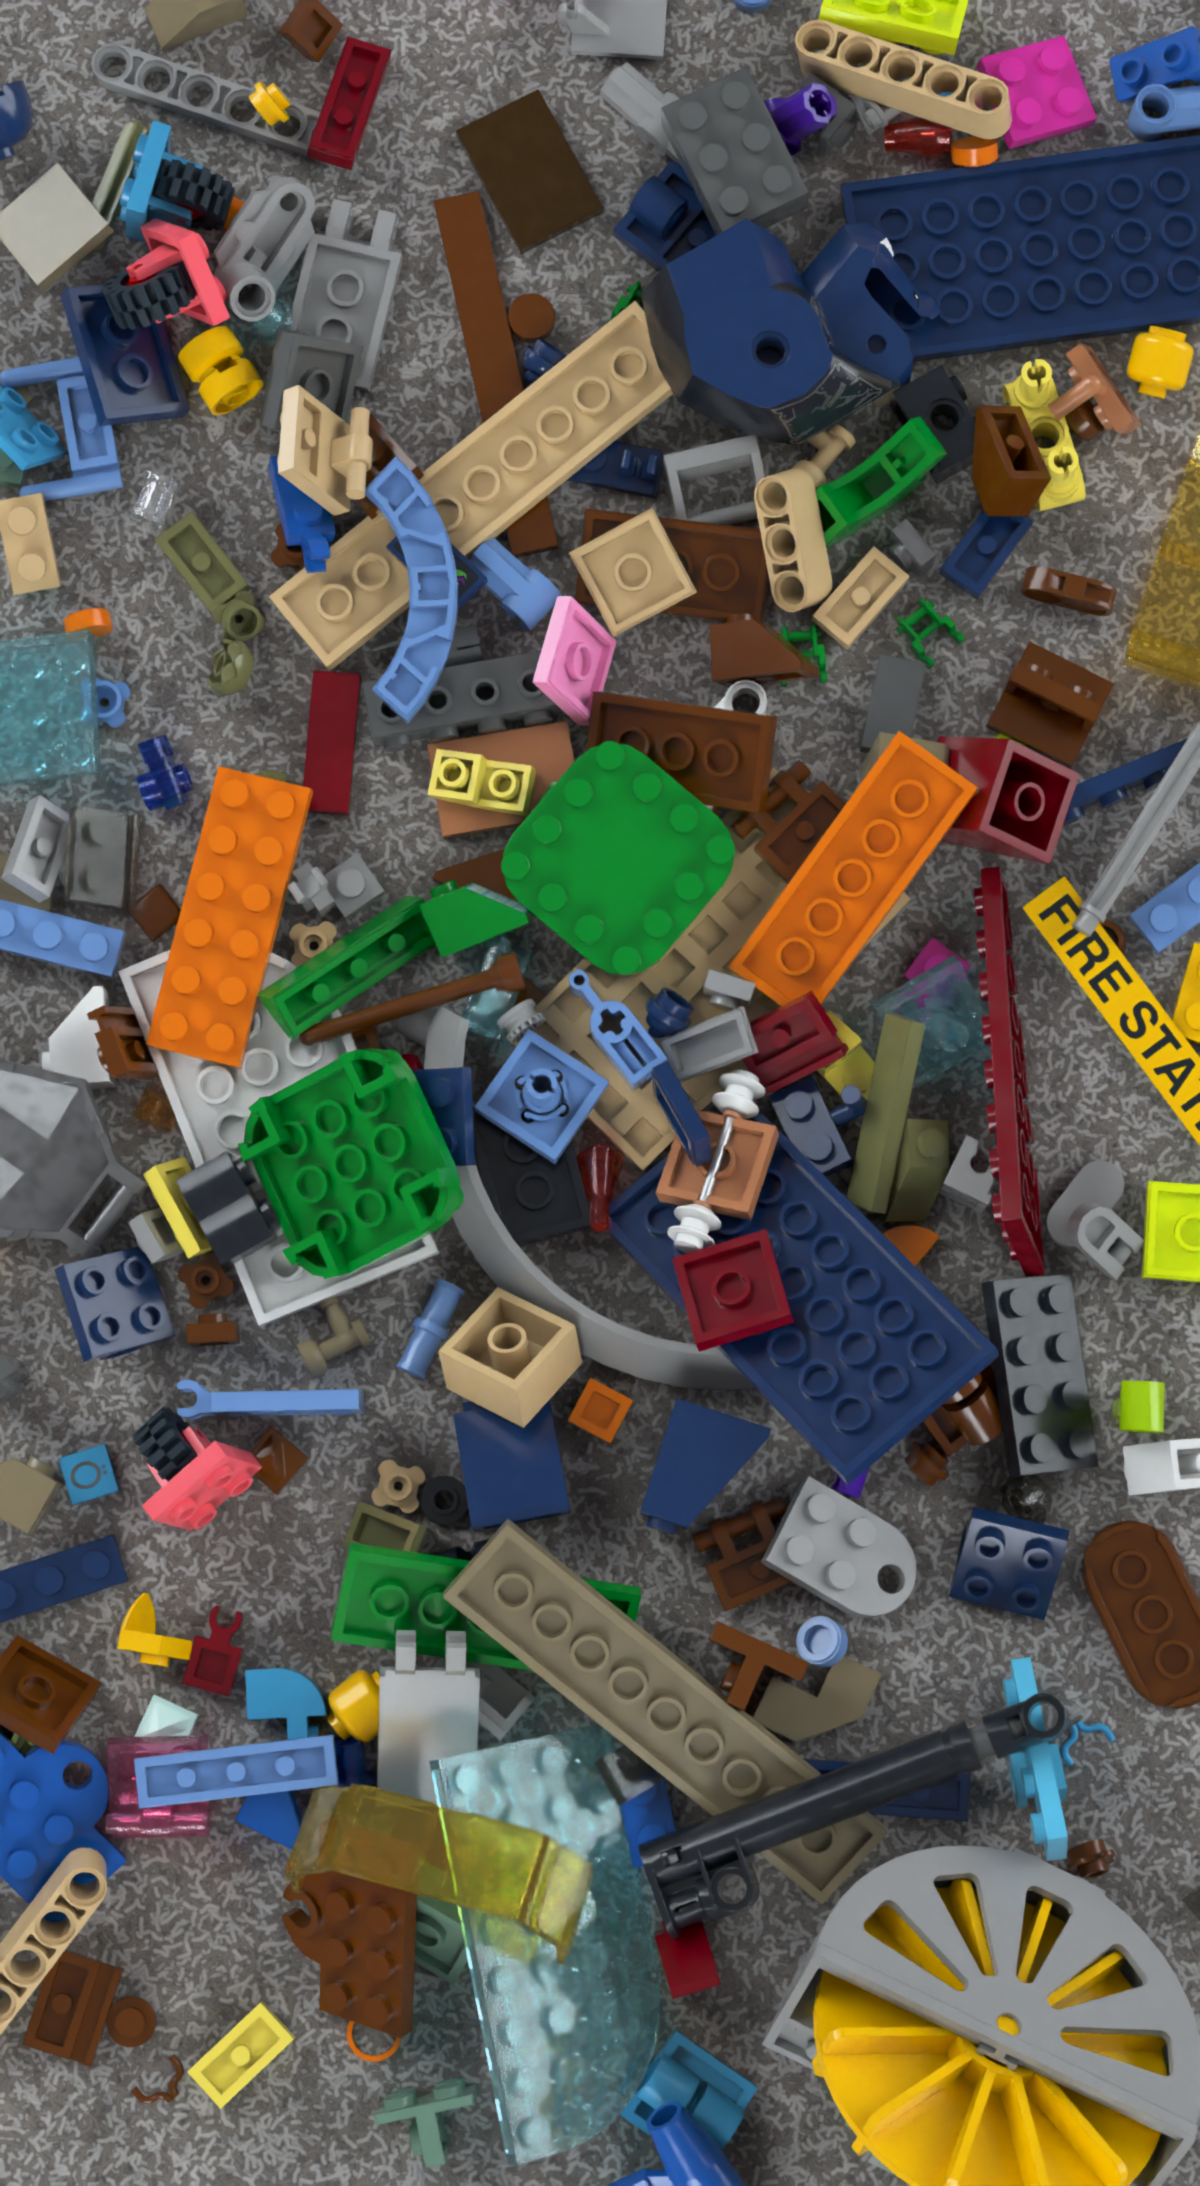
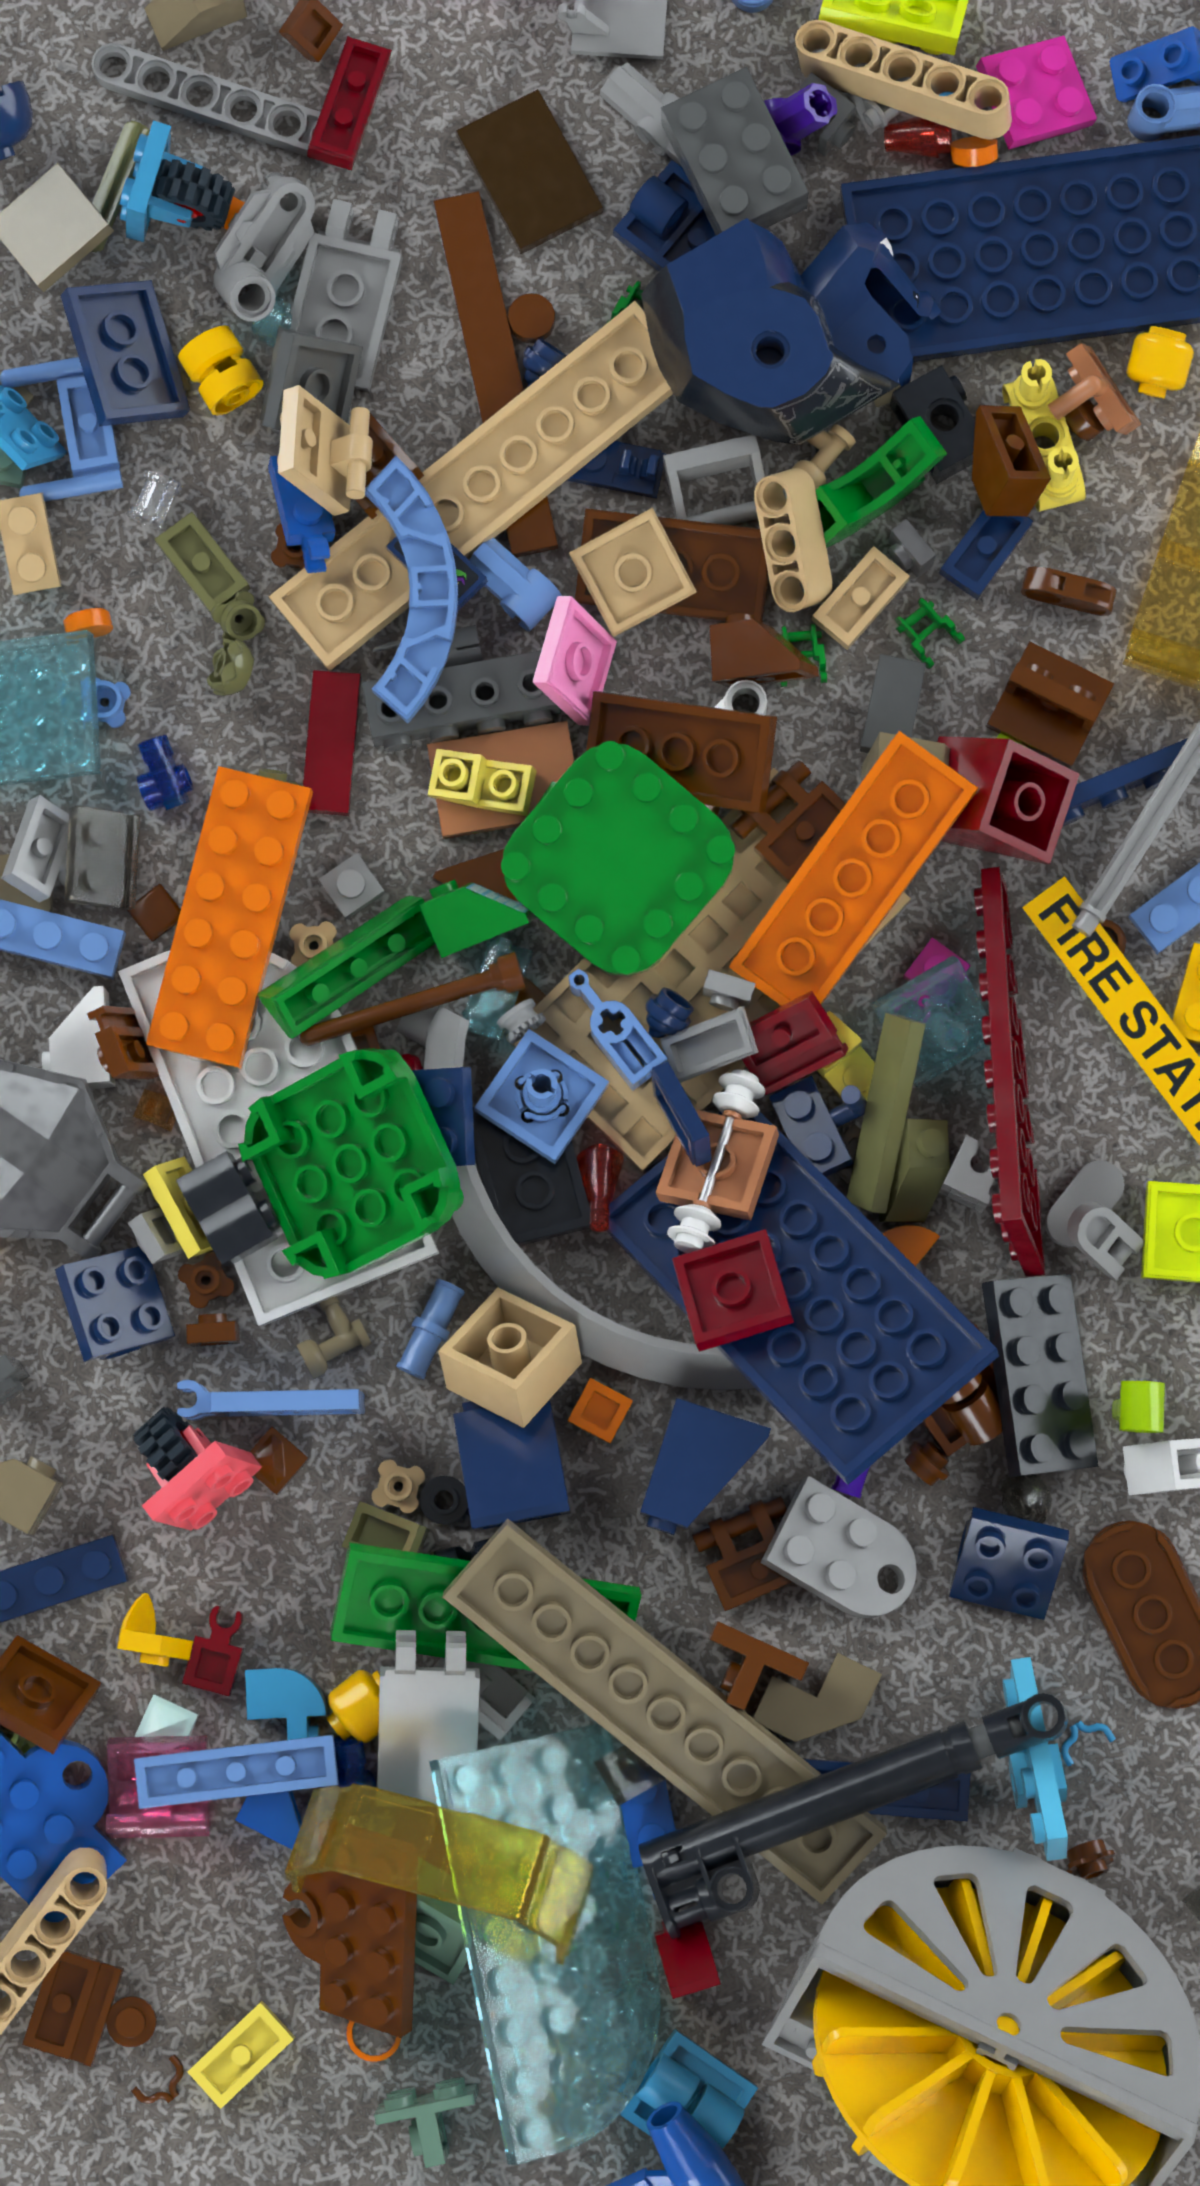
dark azure tile [58,1444,121,1505] -> none
plate [102,218,230,329] -> none
yellow plate [248,81,291,126] -> none
light grey plate [288,862,337,918] -> none
medium blue tile [796,1616,848,1668] -> none

